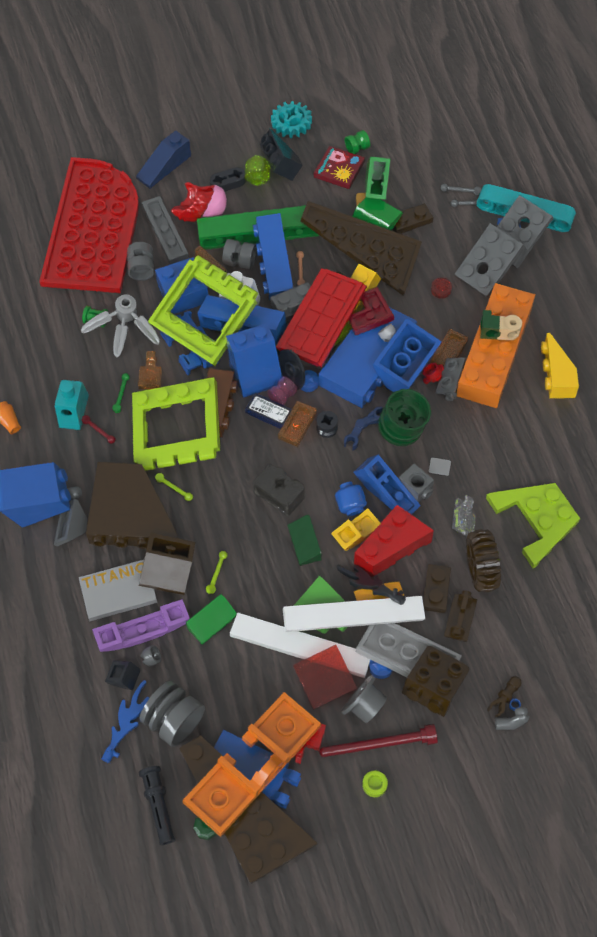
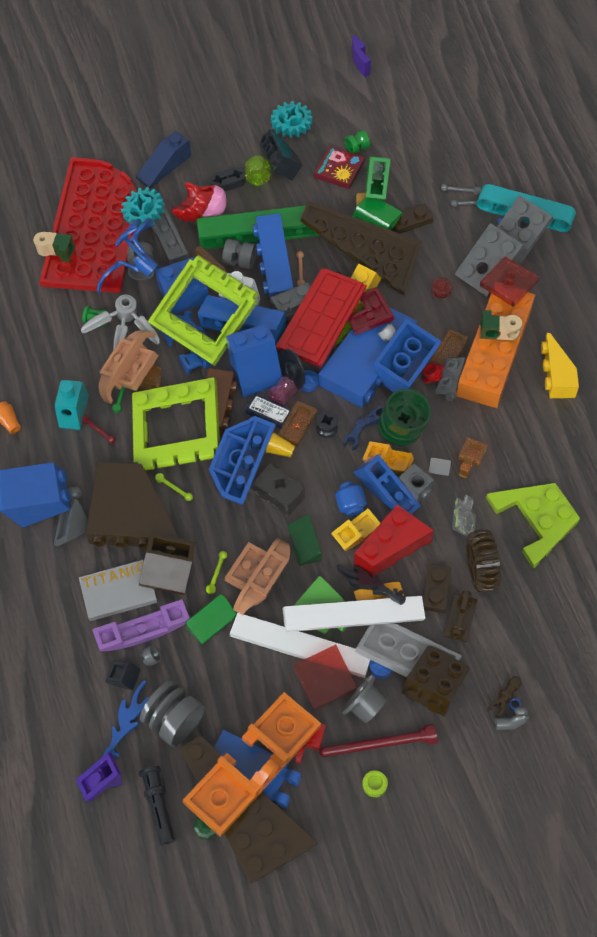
none -> leg [33,232,75,263]
none -> dark purple slope [76,752,122,802]
none -> blue plant [97,217,158,294]
none -> nougat plate [99,330,158,404]
none -> teal gear [121,187,165,227]
none -> blue wedge [209,416,276,505]
none -> nougat plate [225,538,290,615]
none -> yellow cone [265,432,295,458]
none -> dark purple slope [352,35,371,77]
none -> light orange slope [362,441,414,475]
none -> clear orange plate [458,437,488,479]
none -> clear red plate [480,256,539,307]

